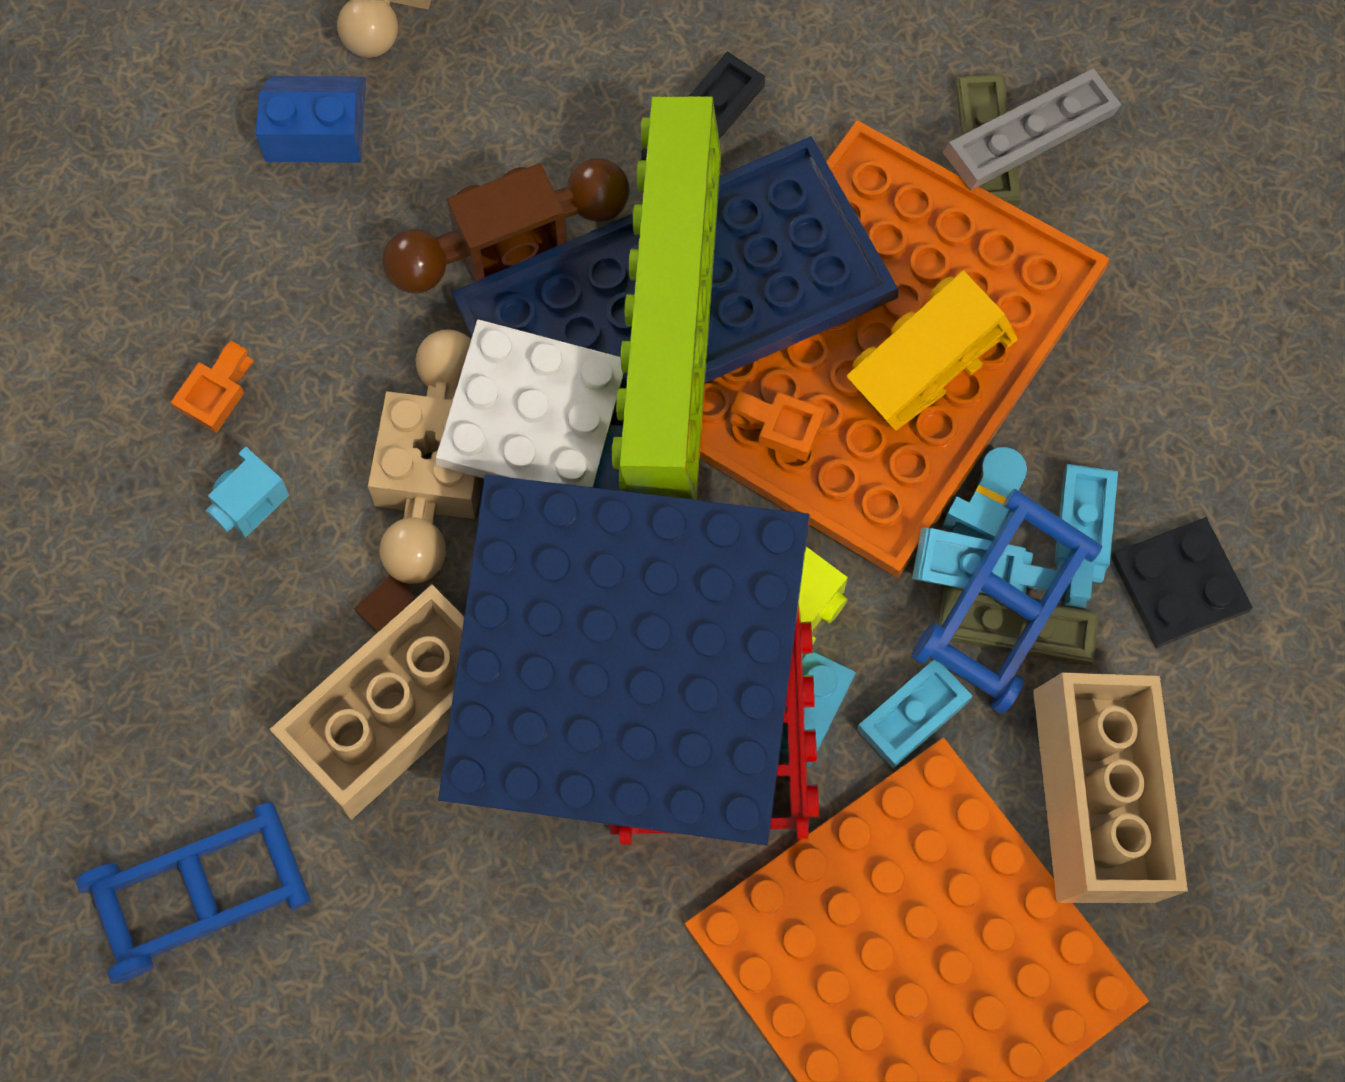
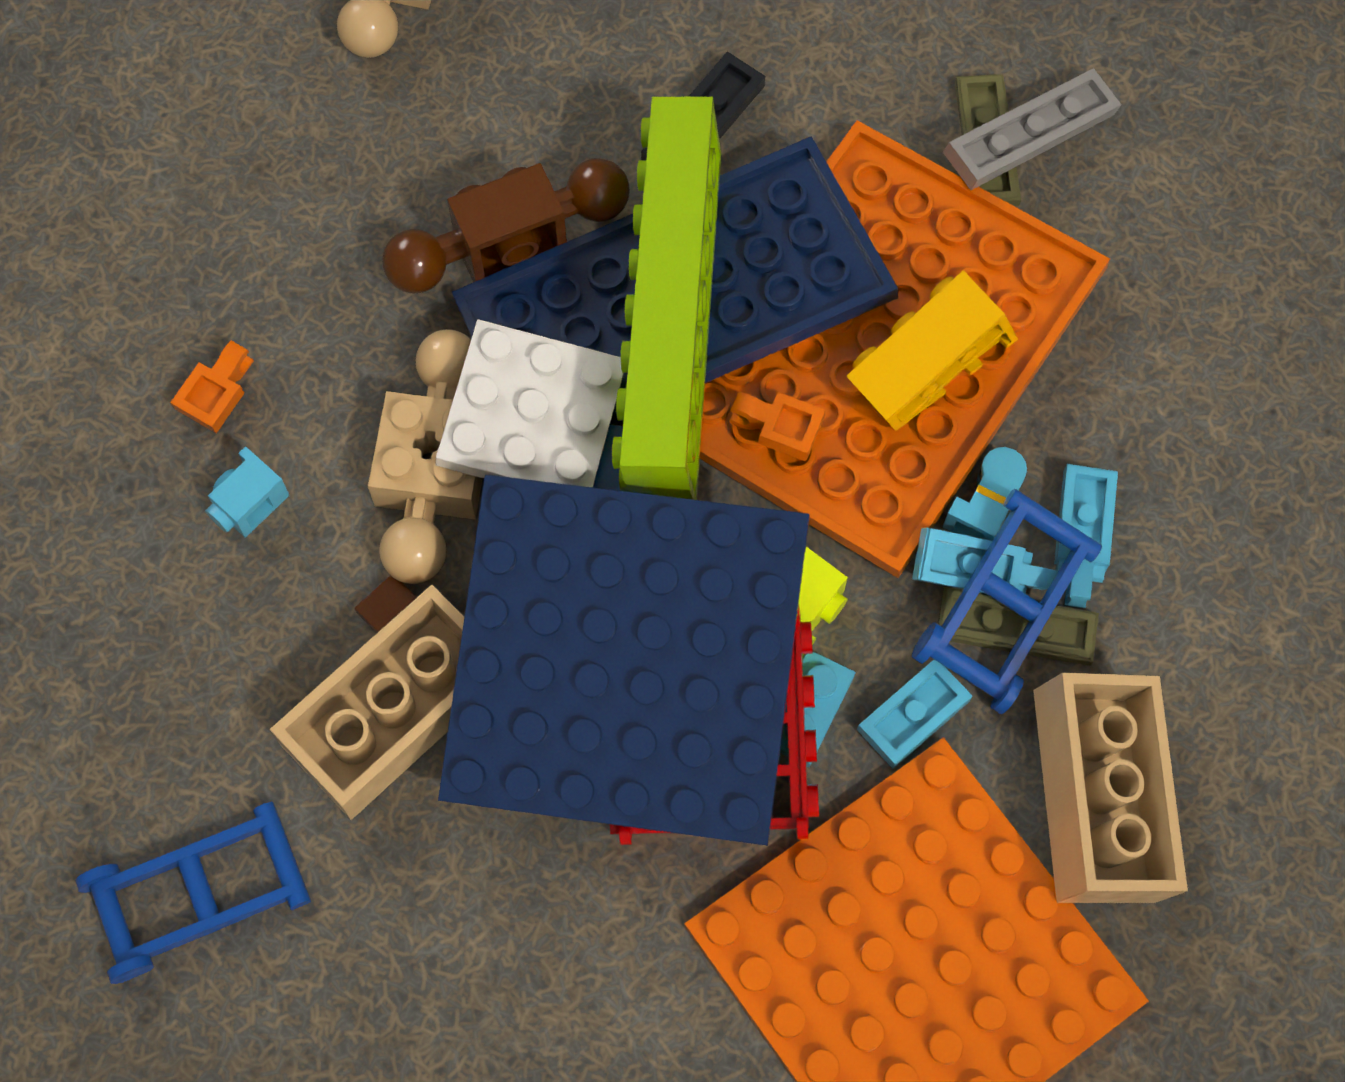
blue slope [256,76,366,163] -> none
black plate [1111,517,1253,648] -> none

